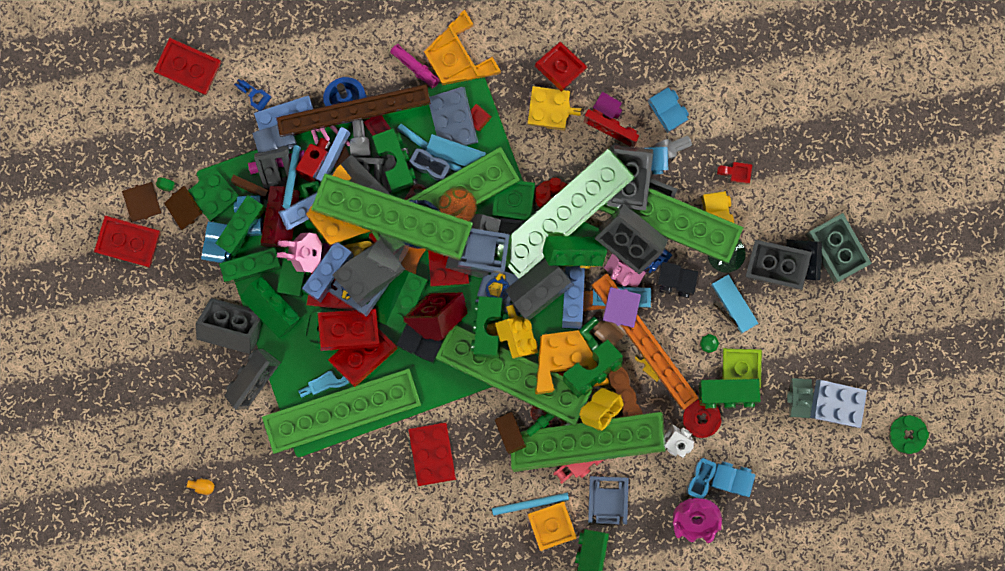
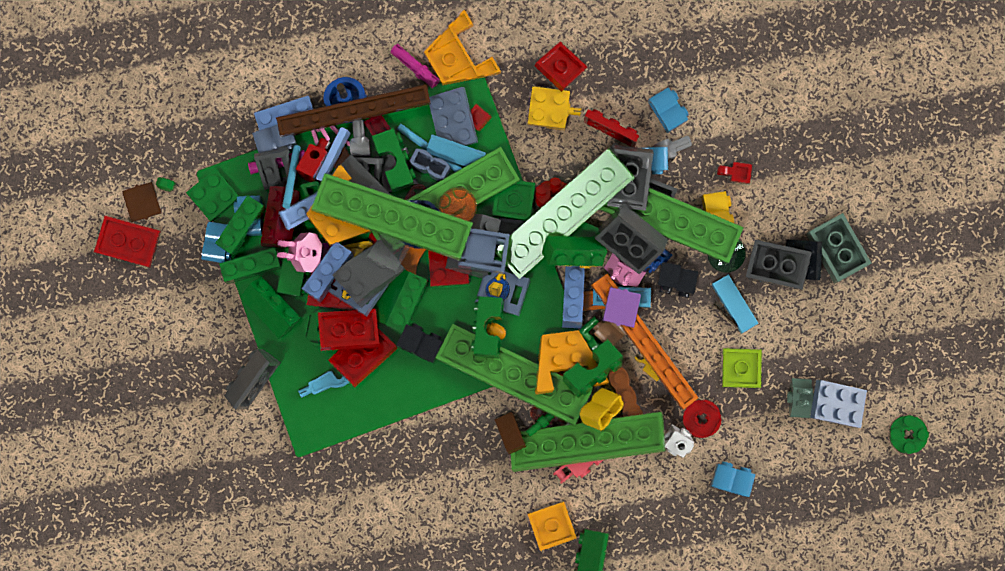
red plate [153,38,222,96] -> none
reddish brown piece [164,186,203,231] -> none
light orange cylinder [187,478,214,495] -> none
dark grey slope [195,298,263,354] -> none
reddish brown tile [231,175,269,199] -> none
blue piece [234,79,272,111] -> none
bright green plate [262,369,422,454] -> none
dark red slope [403,292,468,341] -> none
red plate [408,423,456,486] -> none
medium azure bar [492,493,569,516] -> none
yellow plate [495,305,538,359] -> none
dark grey slope [505,259,574,320] -> none
sand blue container [588,476,629,524] -> none
magenta brick [592,92,623,119] -> none
dark pink plate [673,498,722,543] -> none
dark azure brick [686,458,716,499] -> none
green tile [699,334,719,353] -> none
green brick [699,379,760,409] -> none

